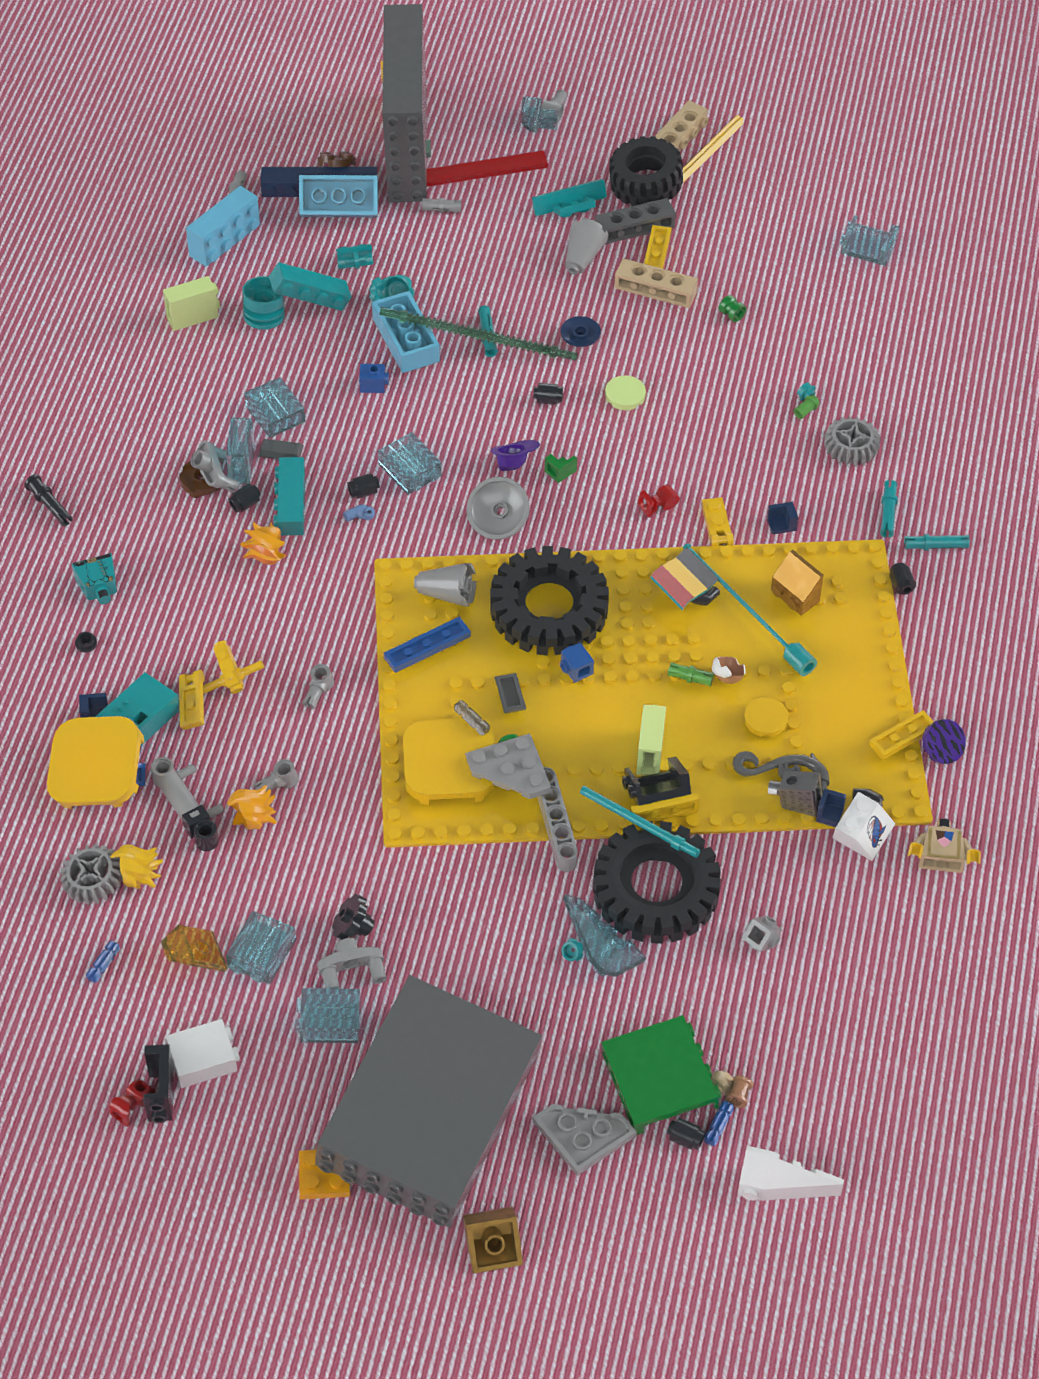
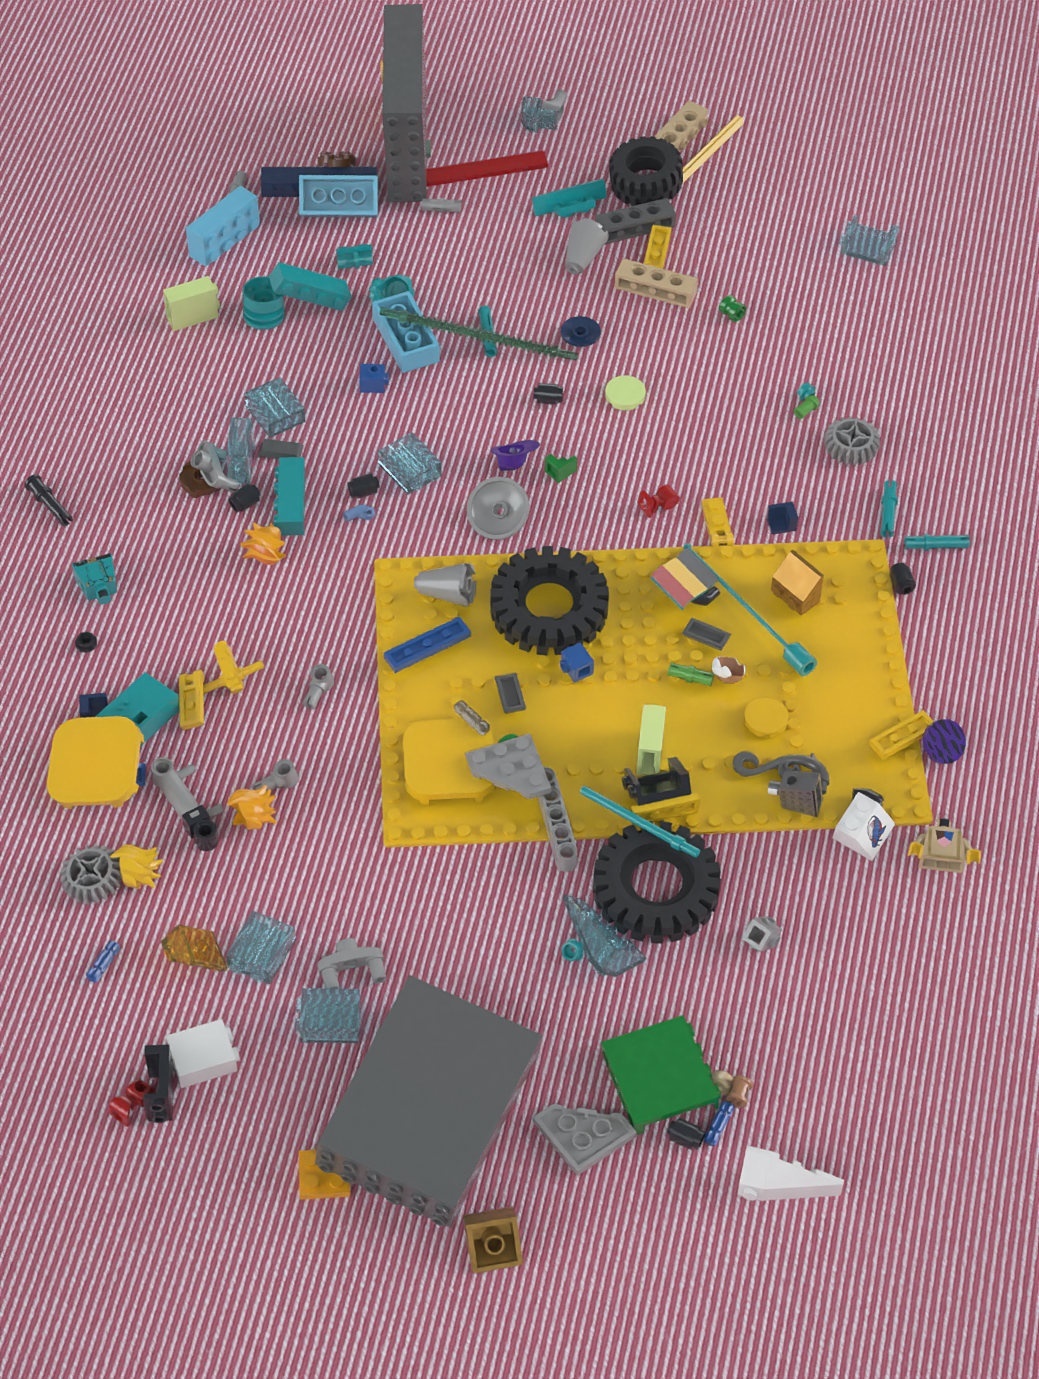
black plant [332,894,374,940] -> none
dark blue panel [816,788,847,827] -> none
none -> dark grey tile [682,618,731,651]

